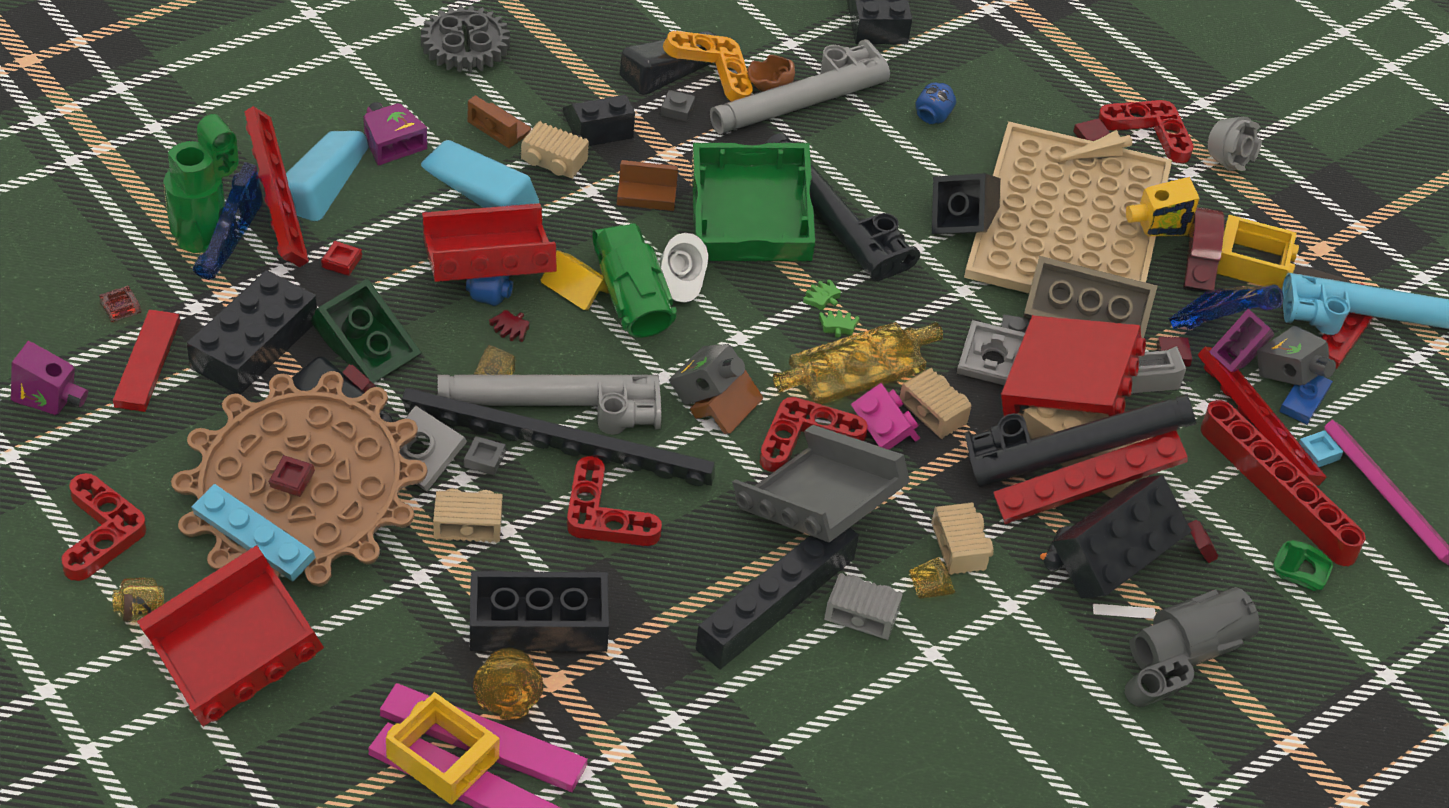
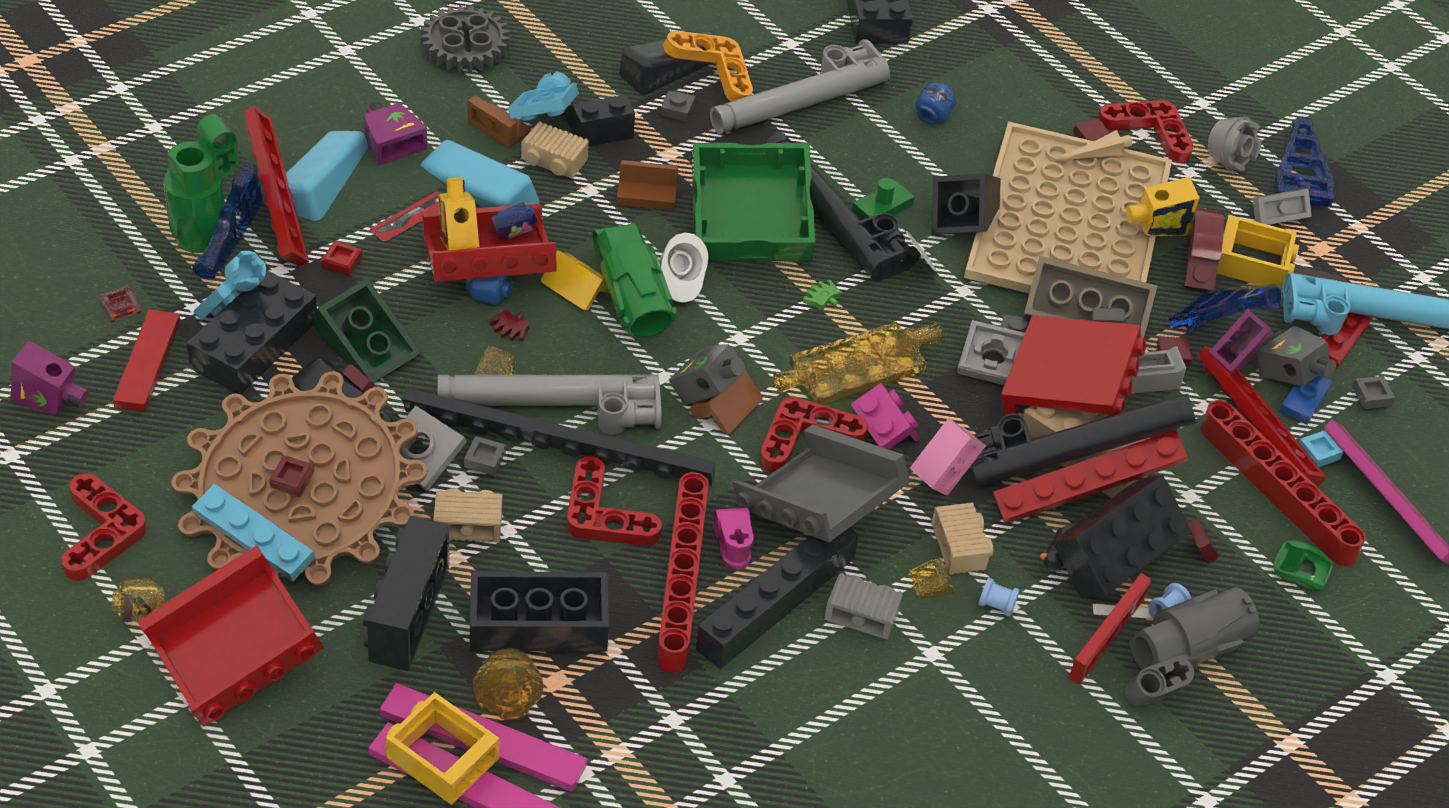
dark orange hair [747,54,795,92] -> none
bright green piece [819,310,859,338] -> none
tan brick [900,368,972,439] -> none
none -> medium azure plate [193,251,266,320]
none -> black brick [363,516,450,671]
none -> sticker [370,192,440,242]
none -> yellow torso [438,177,479,250]
none -> clear blue brick [492,202,538,239]
none -> medium azure plate [508,71,579,121]
none -> red beam [657,472,709,673]
none -> dark pink piece [713,507,754,570]
none -> green tile [852,178,915,220]
none -> white sticker [906,230,937,272]
none -> bright pink hinge [910,418,986,496]
none -> light blue bush [978,578,1020,617]
none -> red tile [1069,573,1151,684]
none -> dark grey plate [1091,308,1124,323]
none -> light blue bush [1148,583,1191,618]
none -> light grey plate [1253,189,1312,225]
none -> clear blue plate [1275,117,1334,207]
none -> dark grey plate [1353,376,1395,409]

